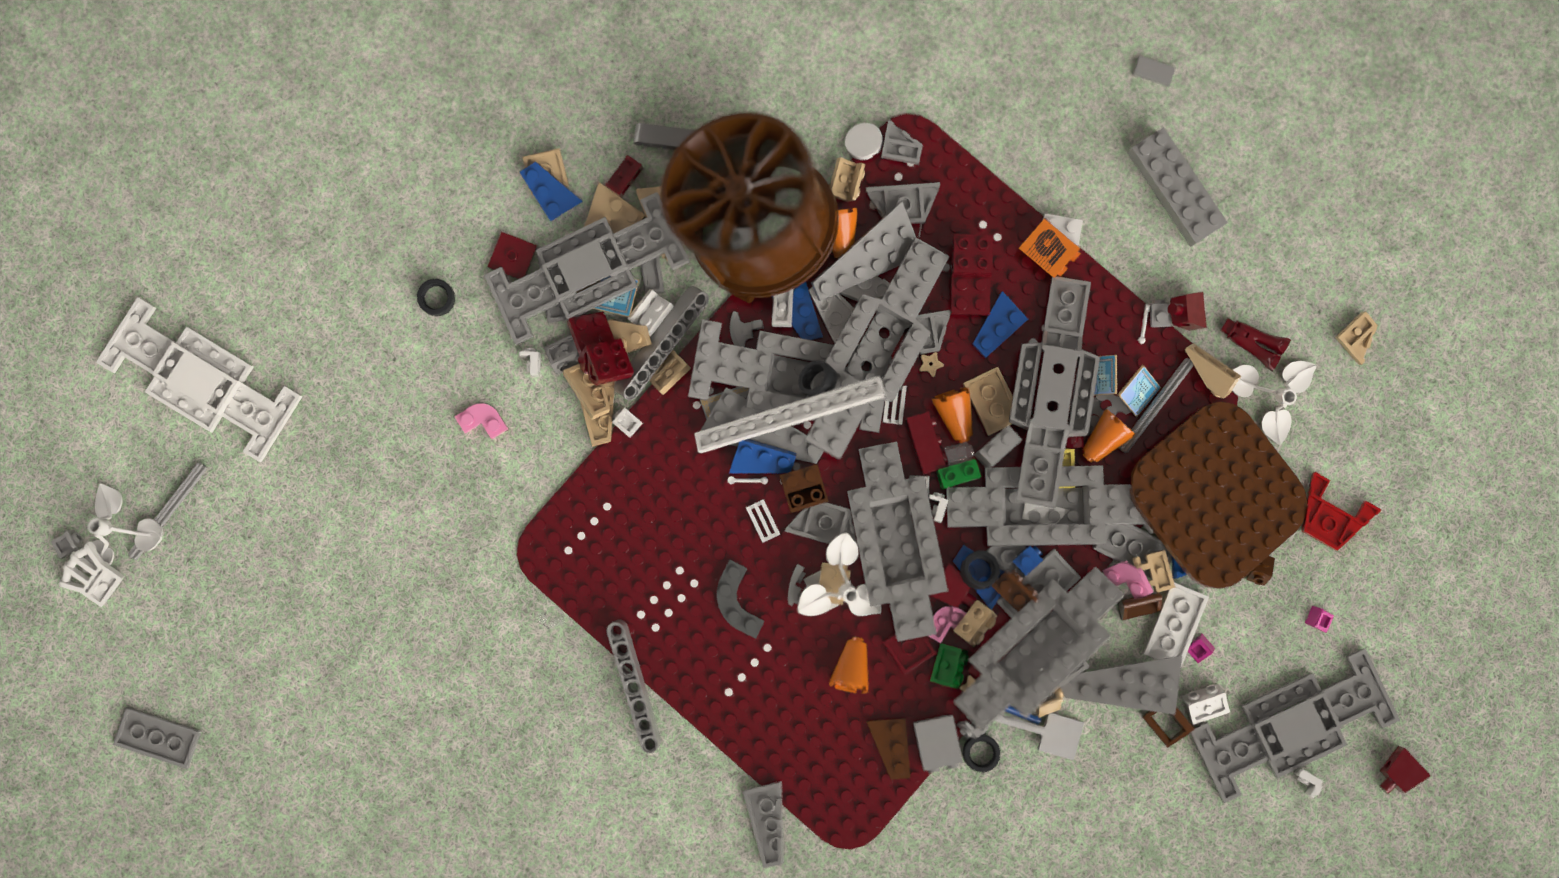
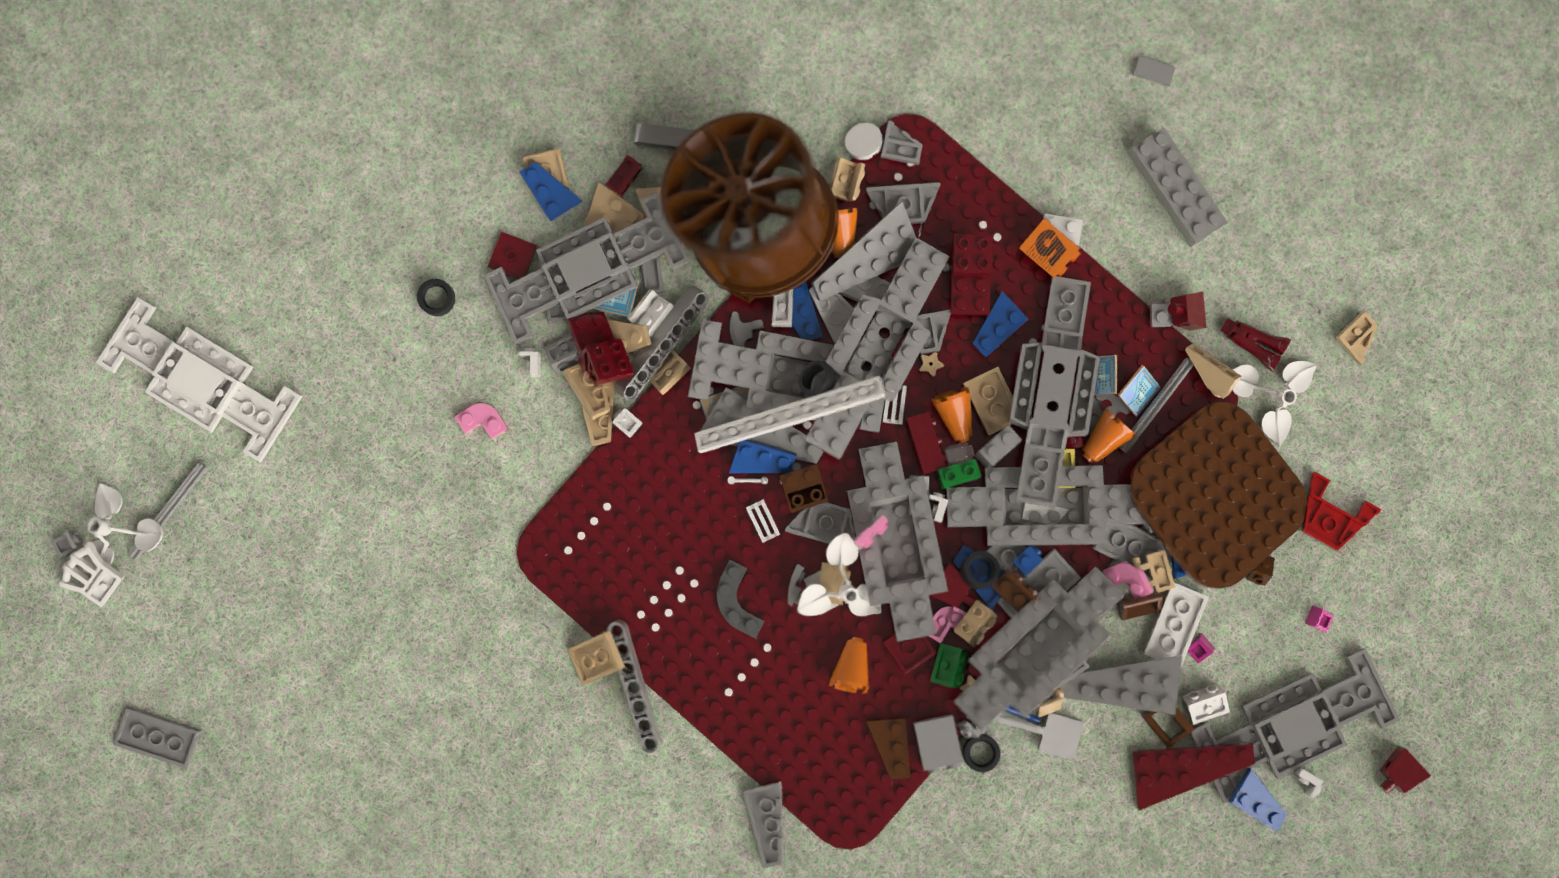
white hinge [1138,304,1150,344] -> none
none -> tan plate [568,631,625,686]
none -> bright pink plate [855,515,889,550]
none -> dark red wing [1132,743,1255,811]
none -> wing [1228,768,1287,832]

